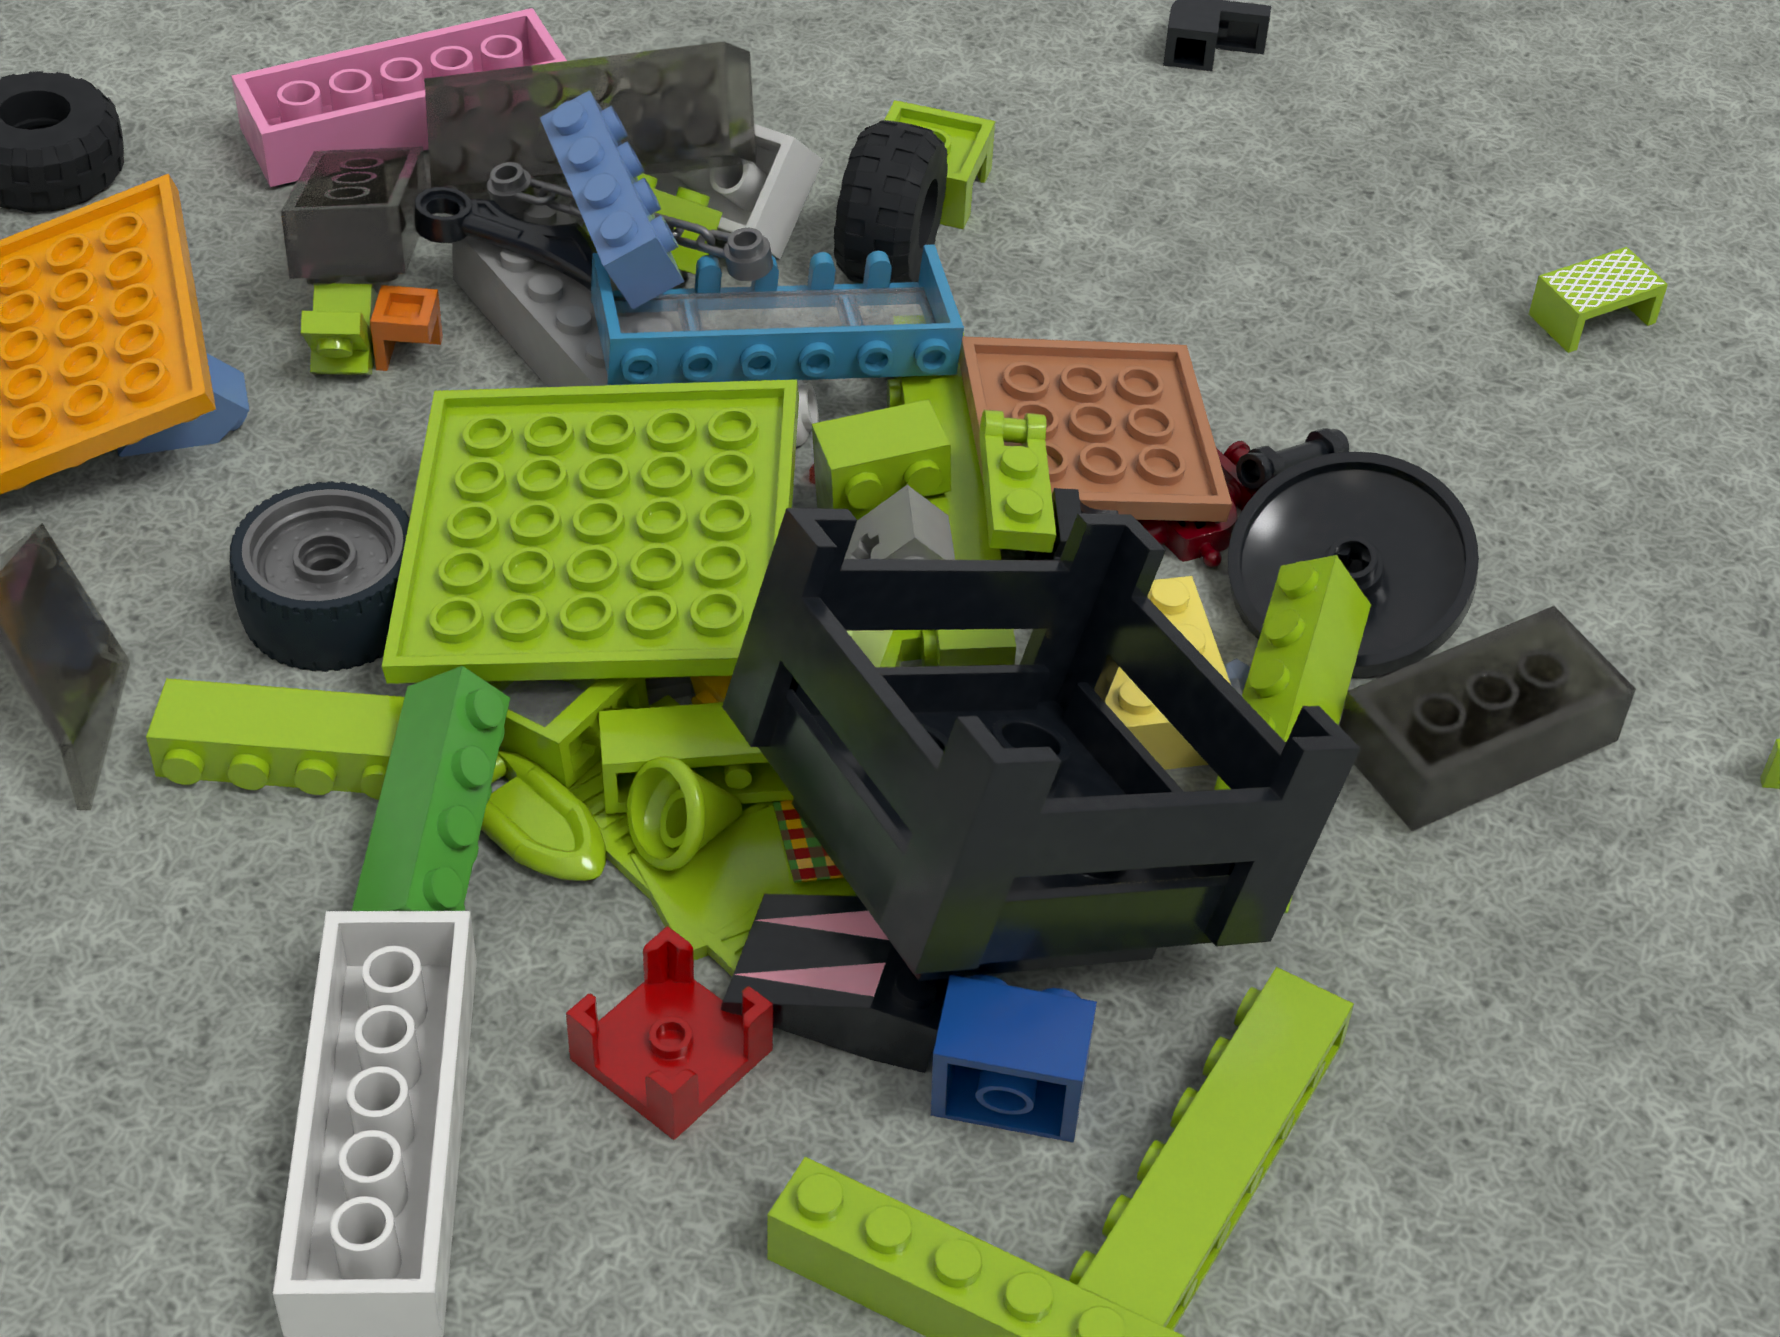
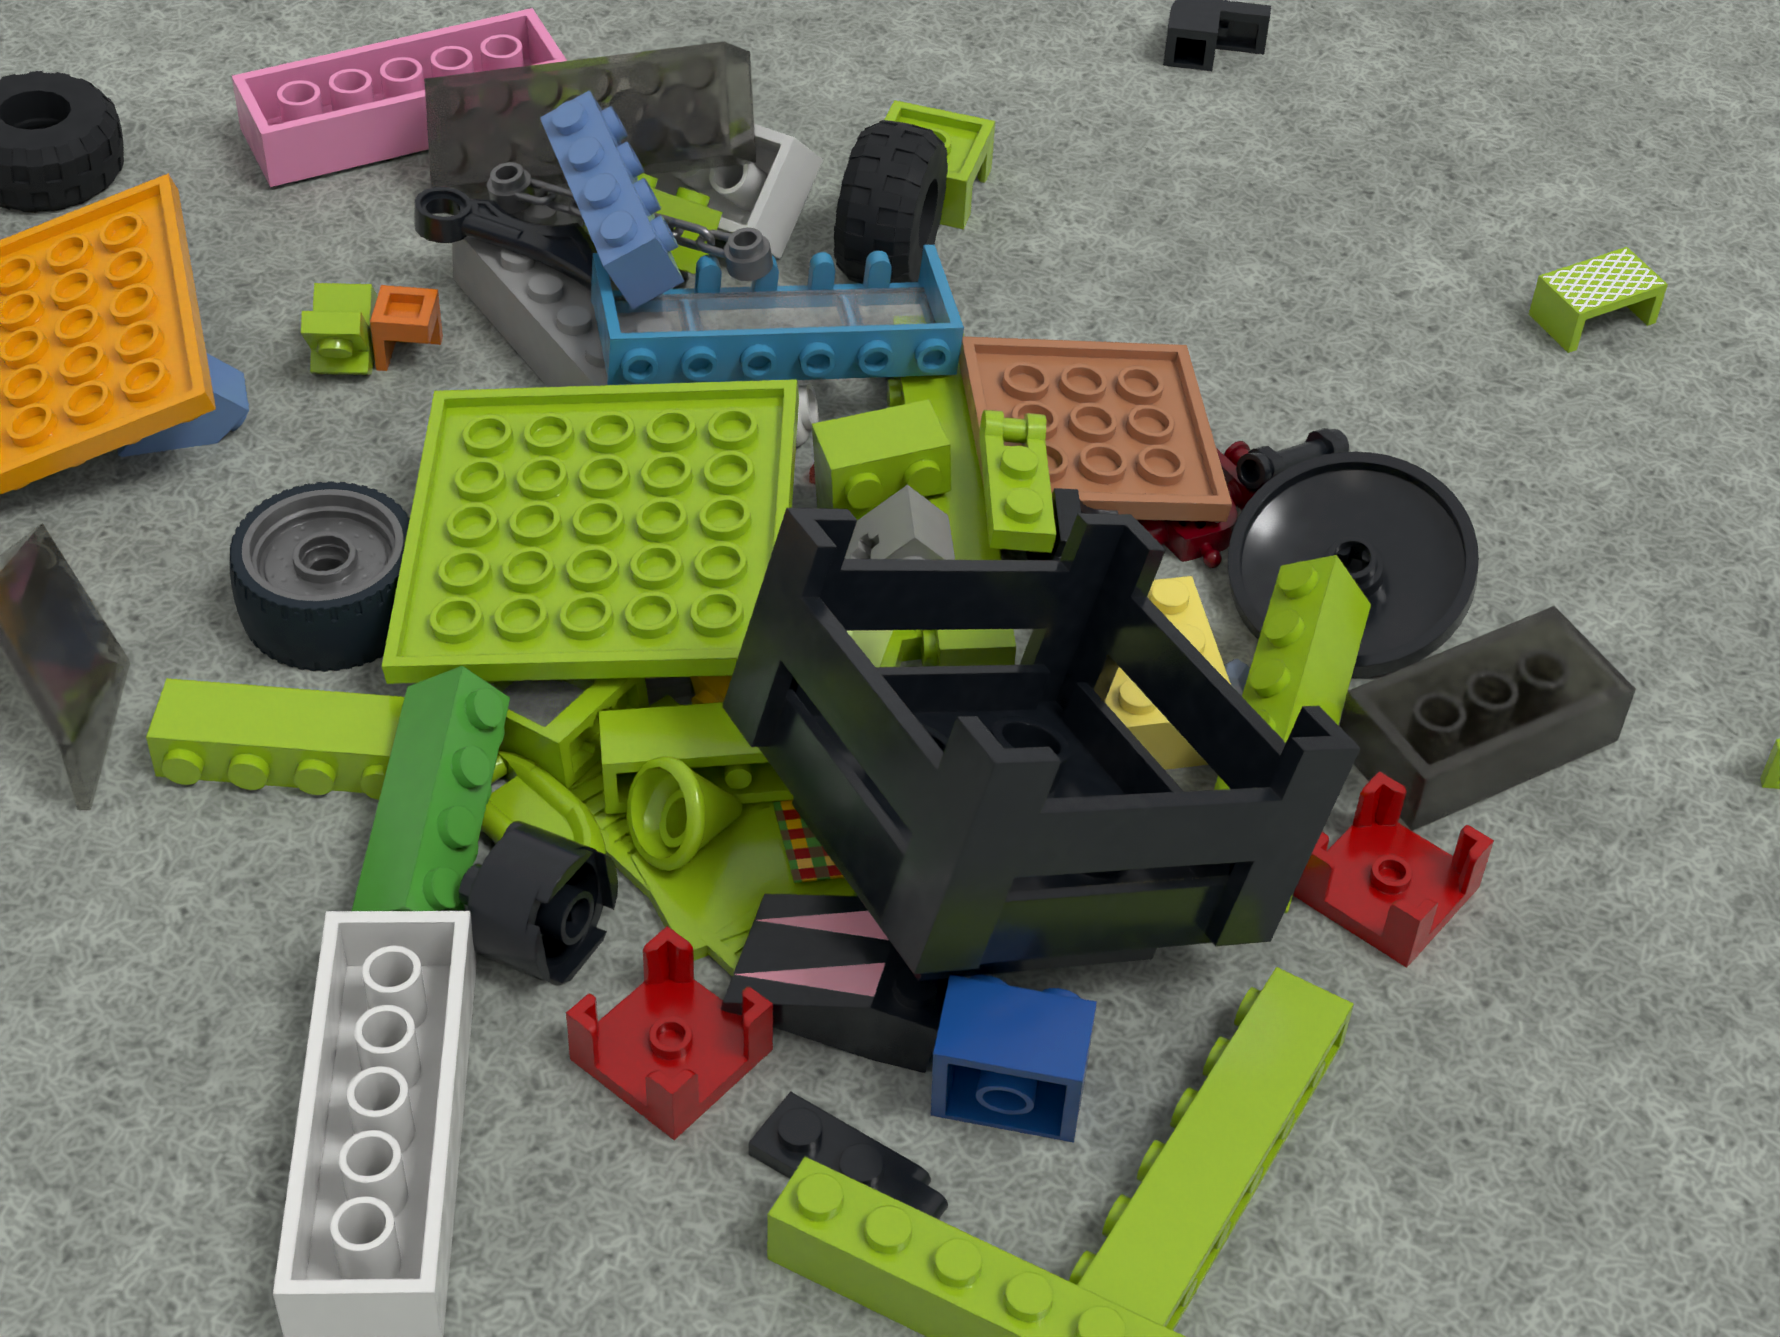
clear smoke brick [281,147,427,285] -> none
none -> black brick [459,821,618,983]
none -> black hinge [749,1091,948,1219]
none -> red panel [1293,771,1494,968]

